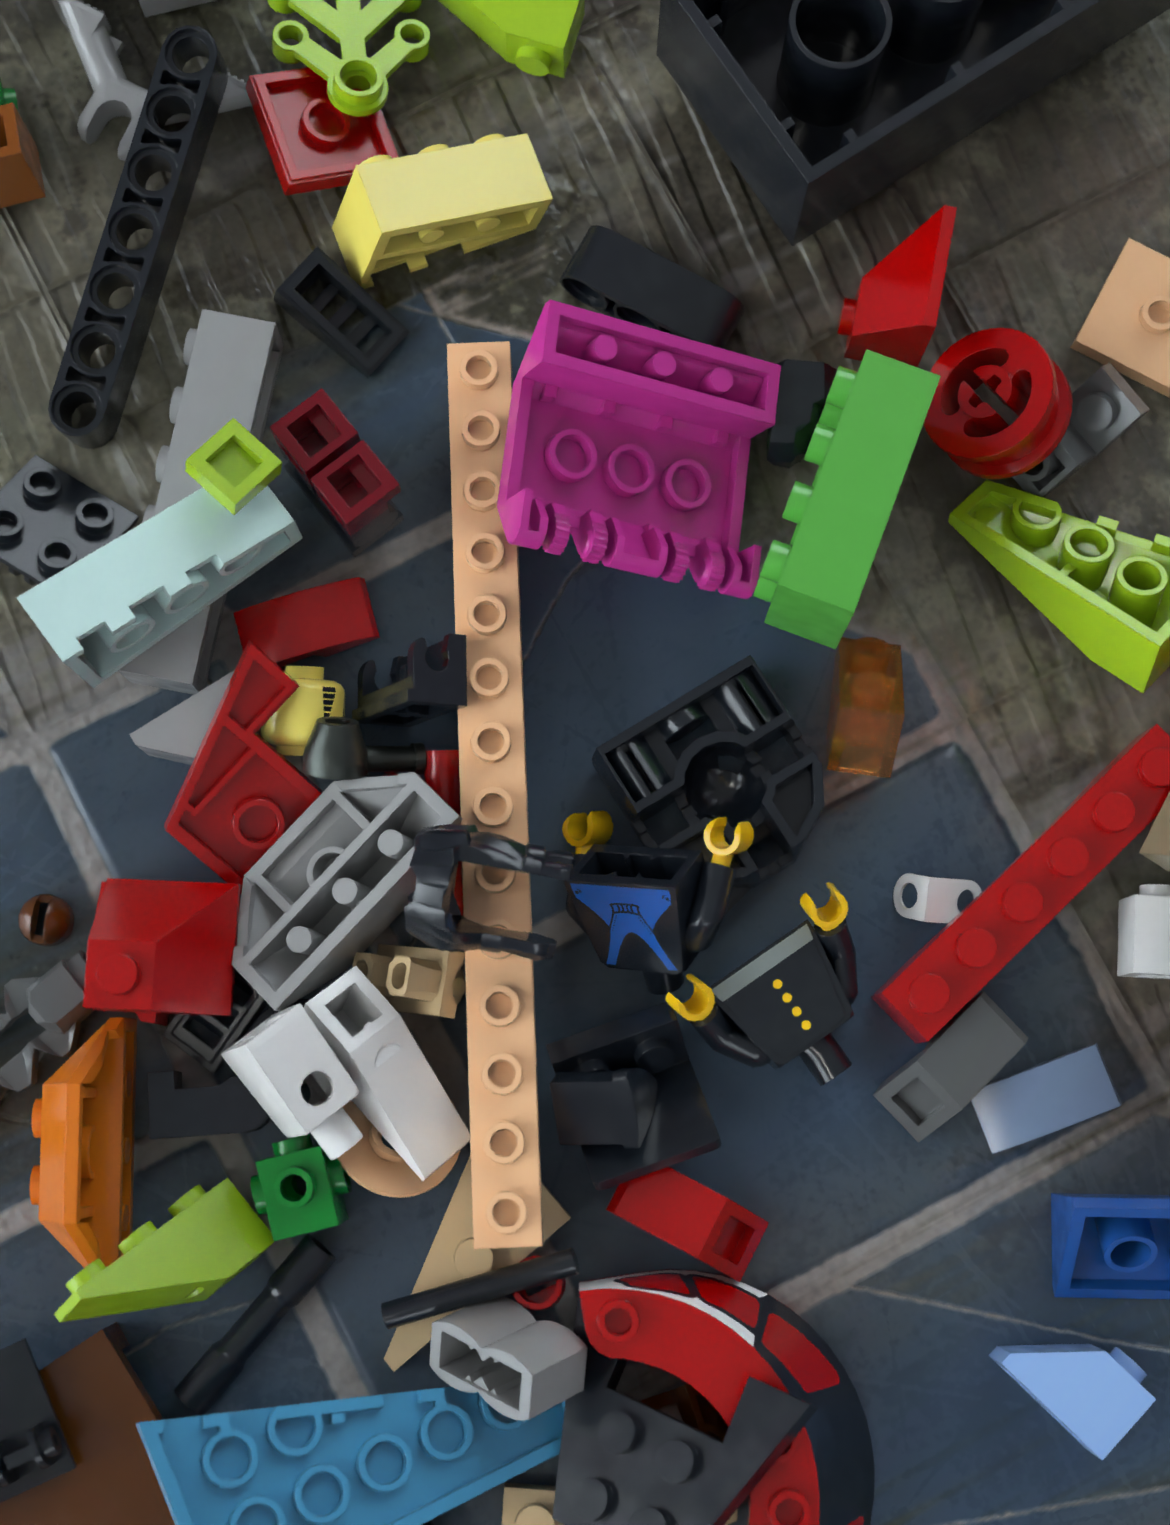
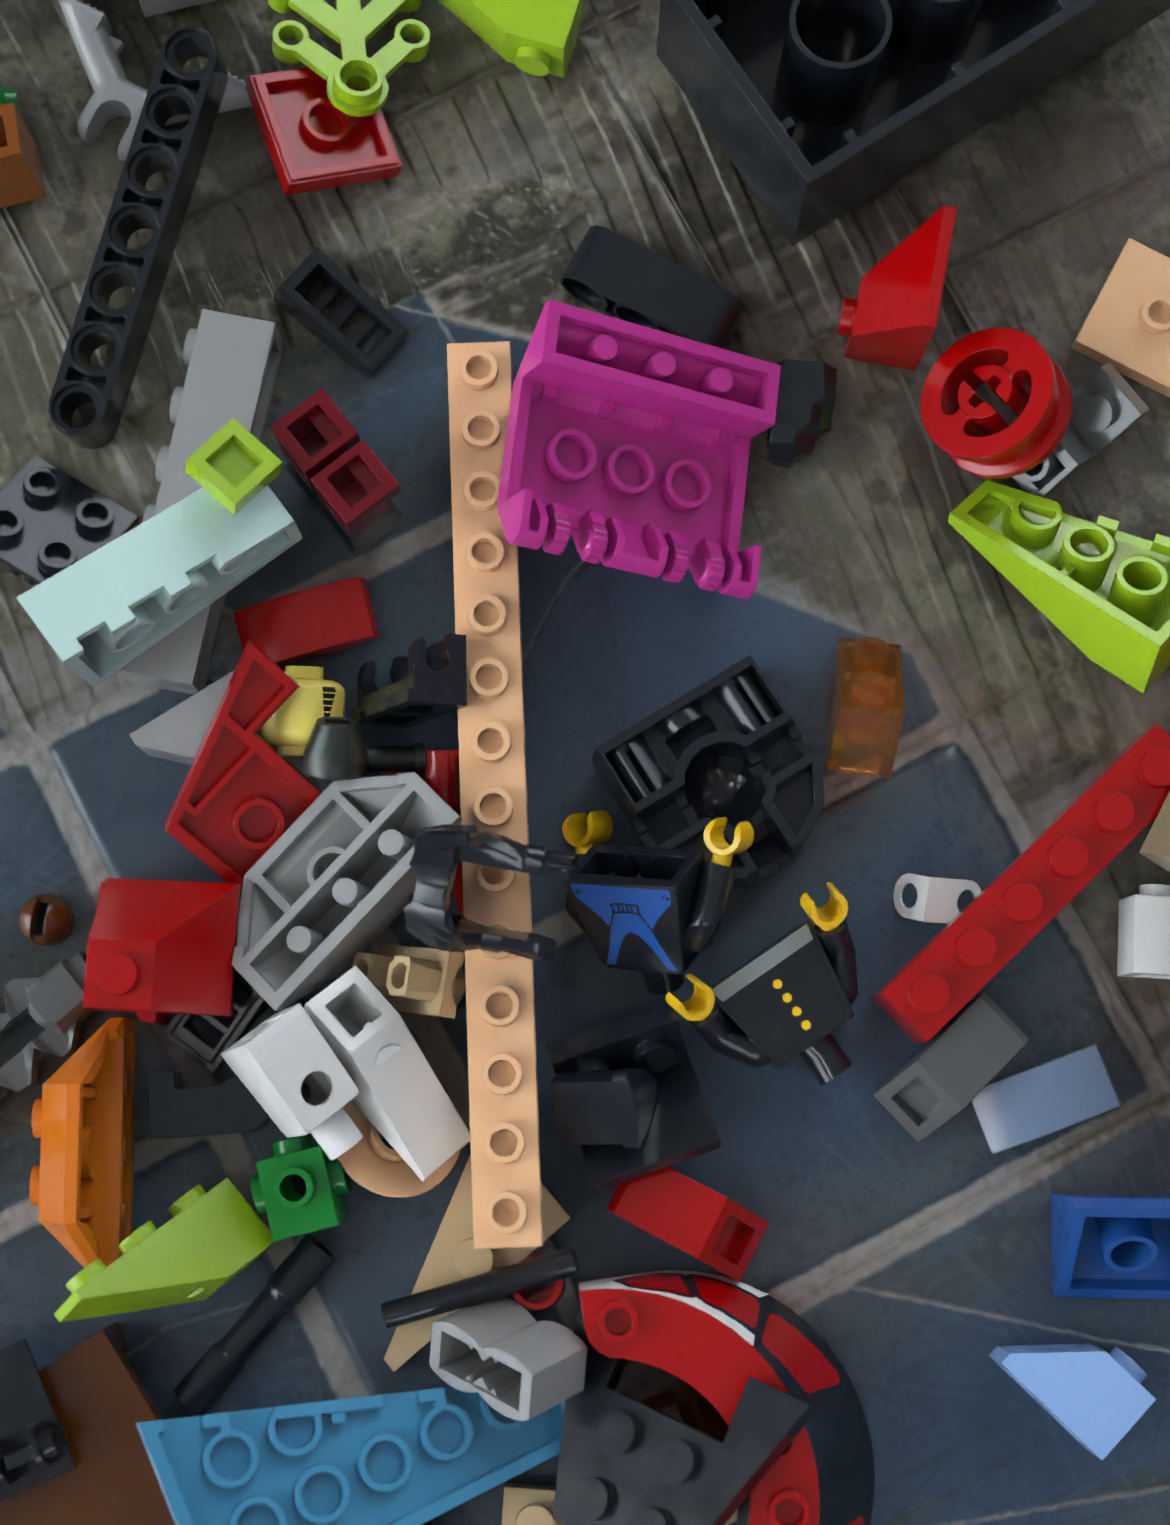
light yellow wedge [332,133,553,289] -> none
bright green piece [753,349,941,650] -> none

